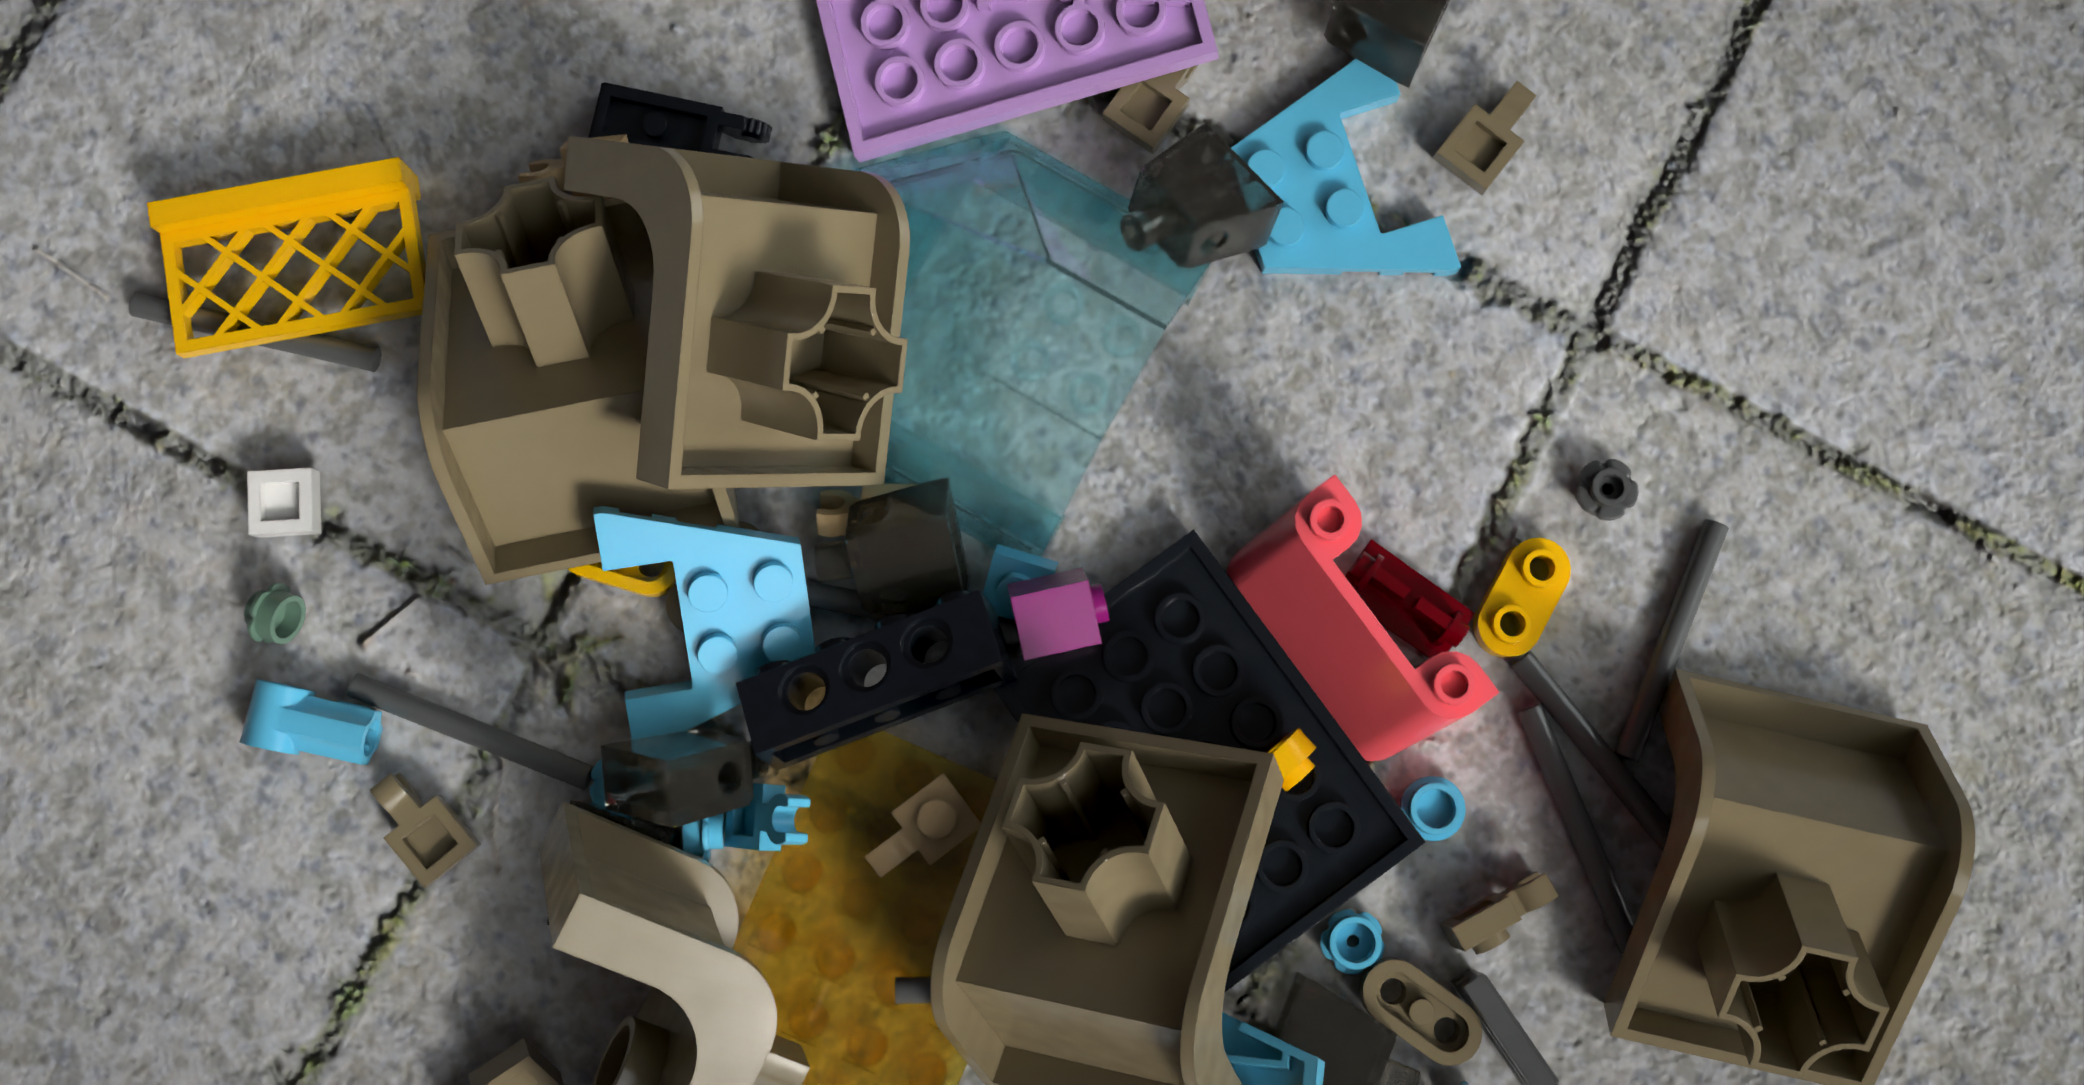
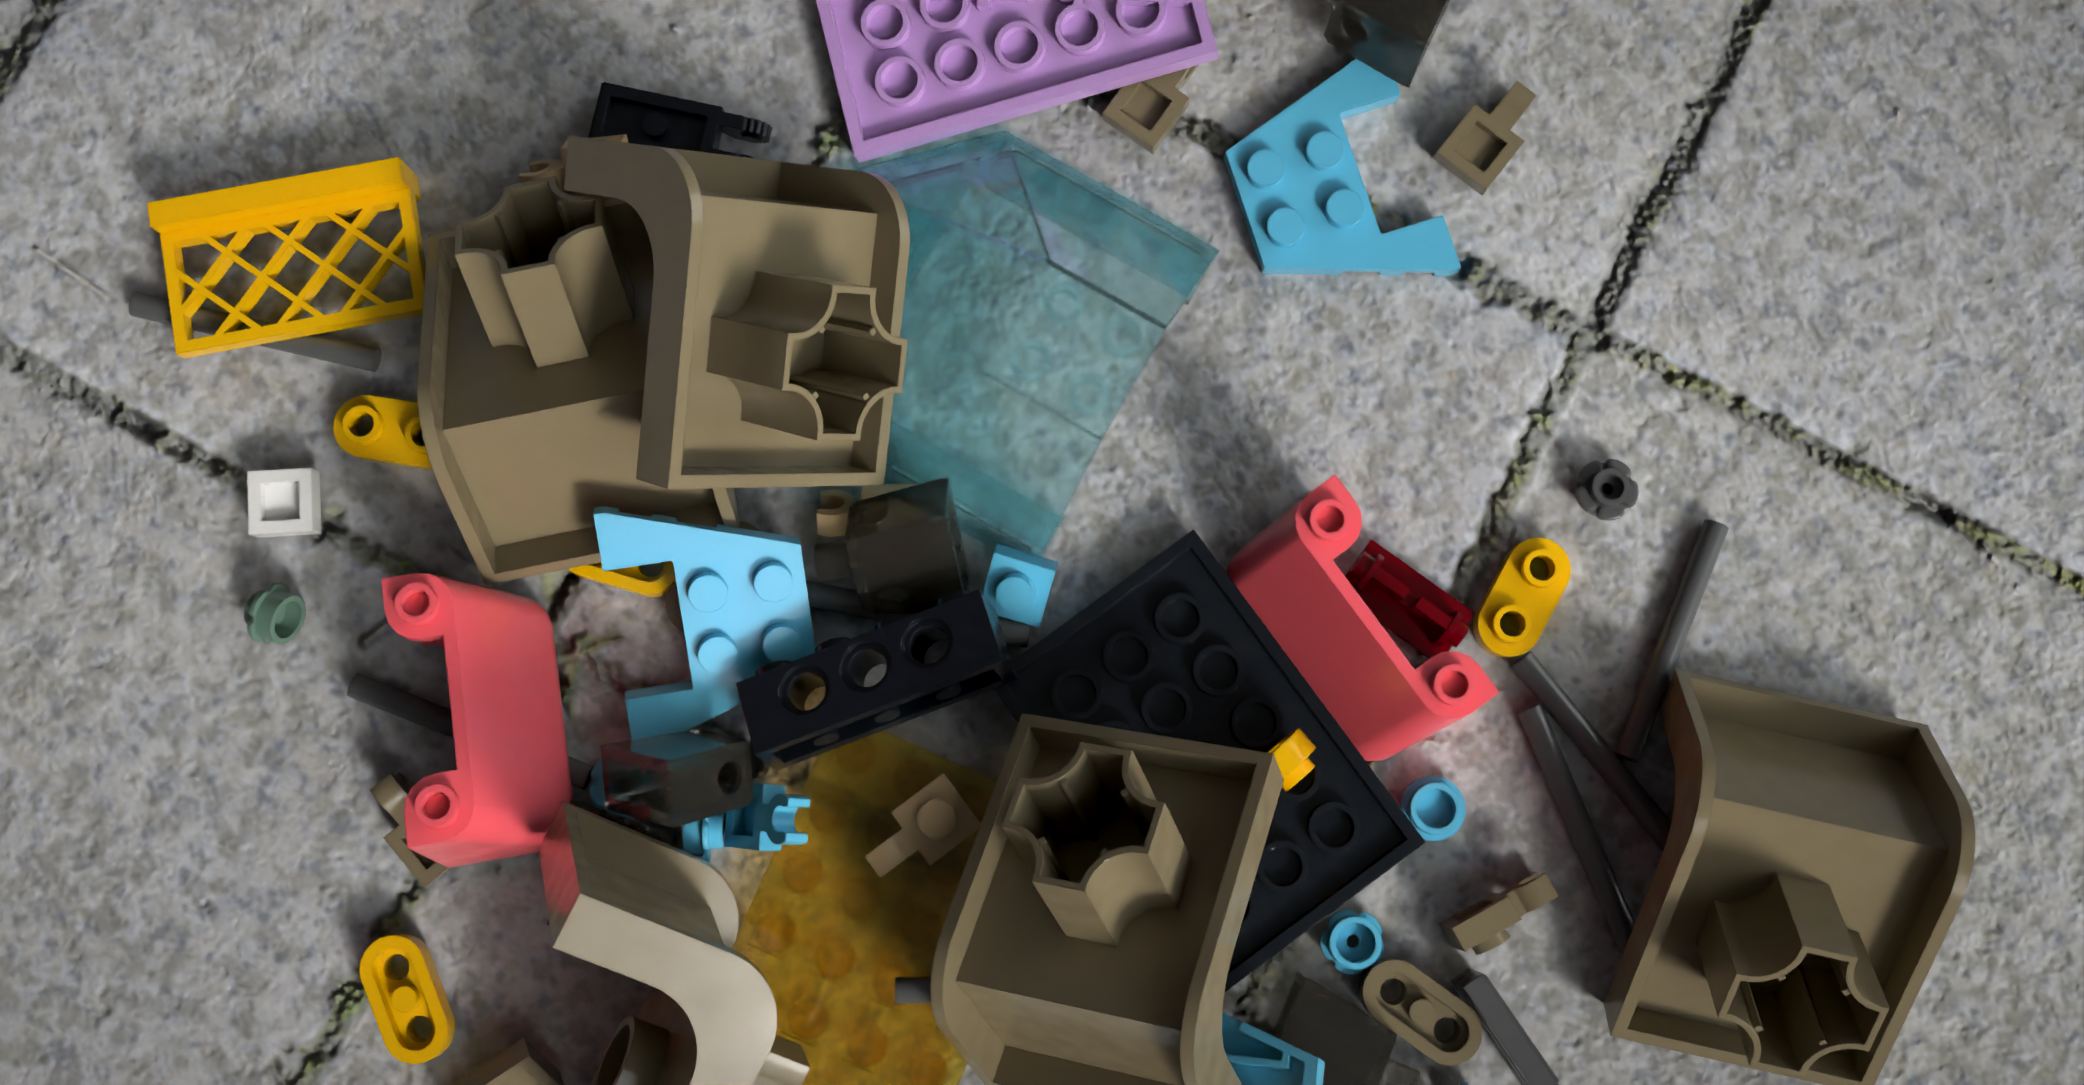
medium azure piece [239,679,383,765] -> none
magenta brick [1007,567,1109,661] -> none
clear smoke torso [1120,123,1284,269] -> none
none -> yellow plate [333,395,433,471]
none -> yellow plate [359,933,455,1064]
none -> coral windscreen [381,573,574,868]

